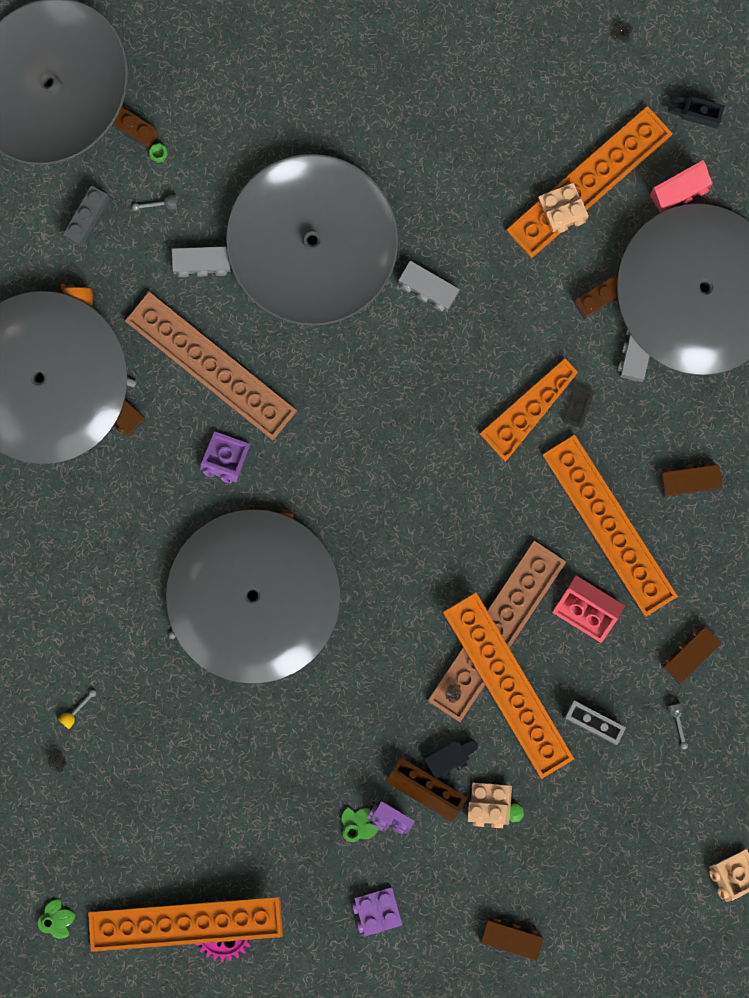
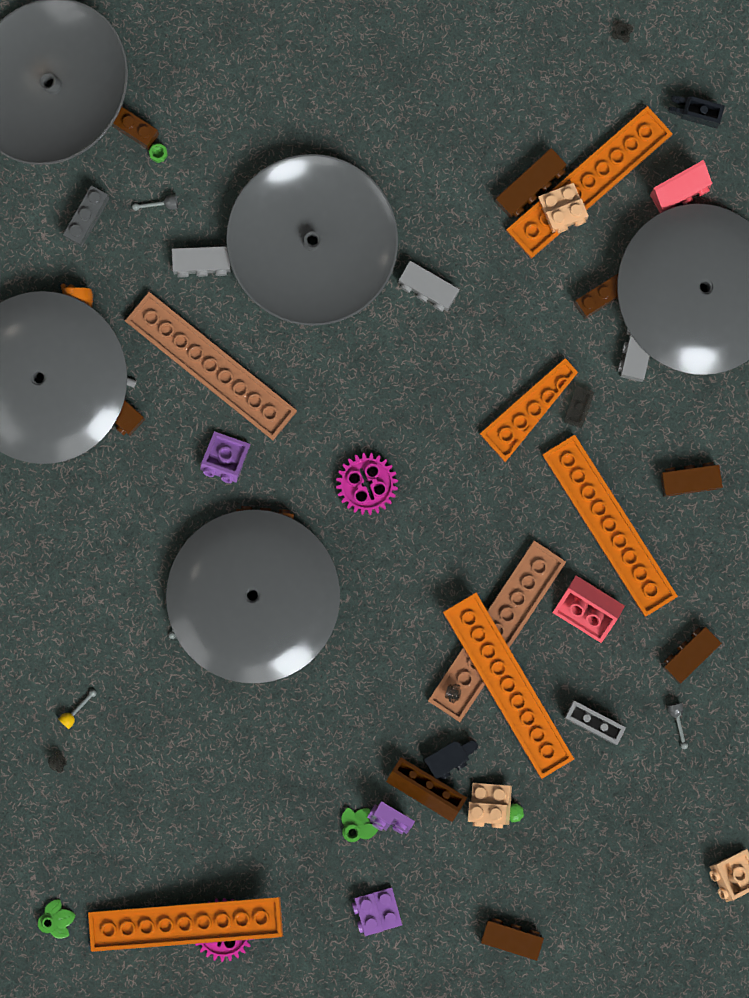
none -> dark pink gear [336,453,398,515]
none -> reddish brown brick [495,148,567,218]

